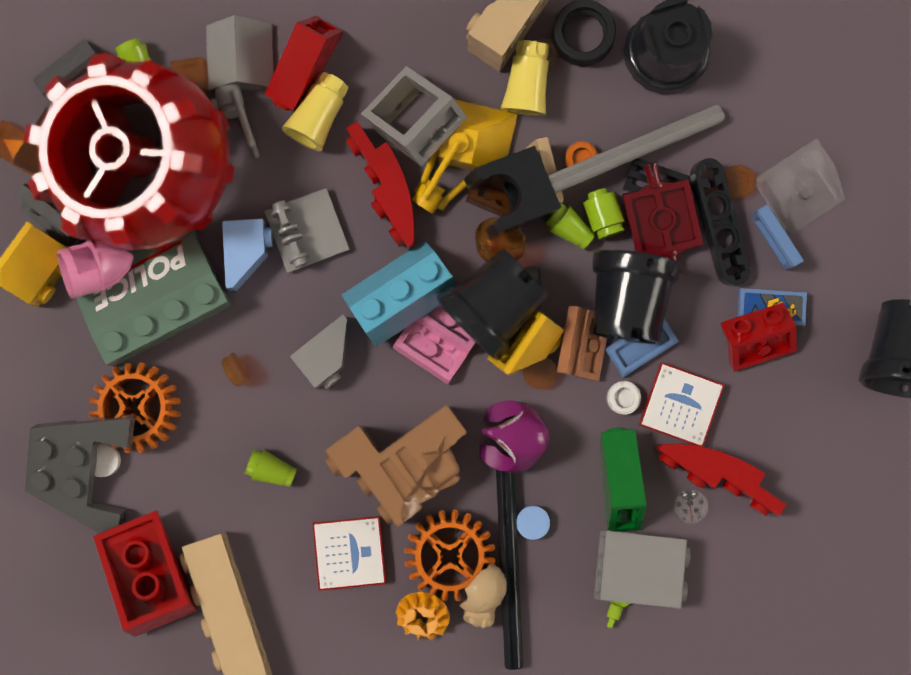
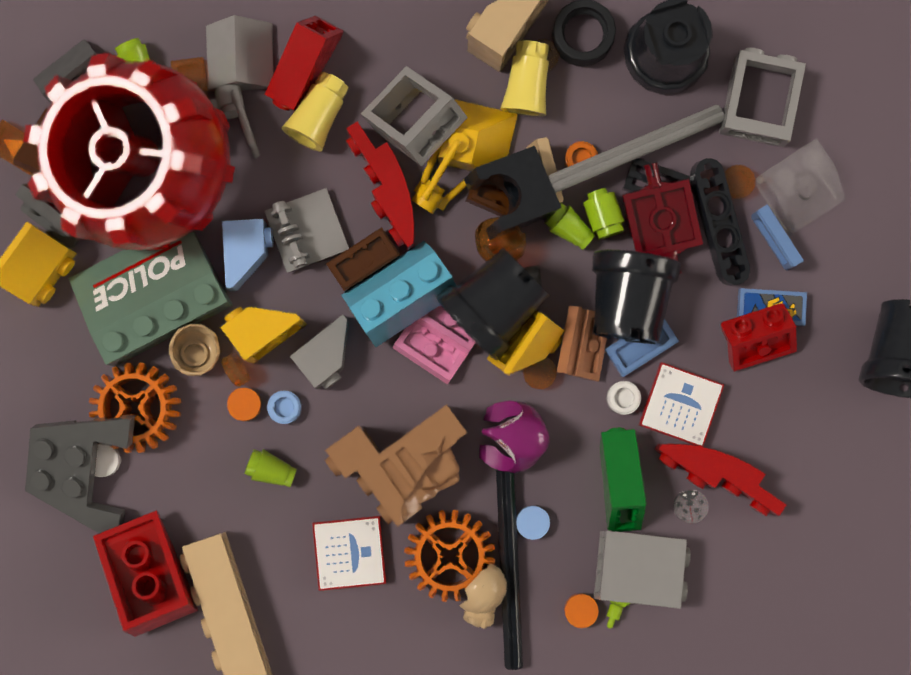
bright pink helmet [57,240,134,299] -> none
light orange gear [395,592,450,641] -> none
none -> tan hair [169,323,220,376]
none -> yellow slope [220,307,307,364]
none -> orange tile [227,388,262,421]
none -> light blue tile [267,391,302,424]
none -> reddish brown plate [326,227,400,292]
none -> orange tile [564,593,599,628]
none -> light grey window [719,48,806,147]

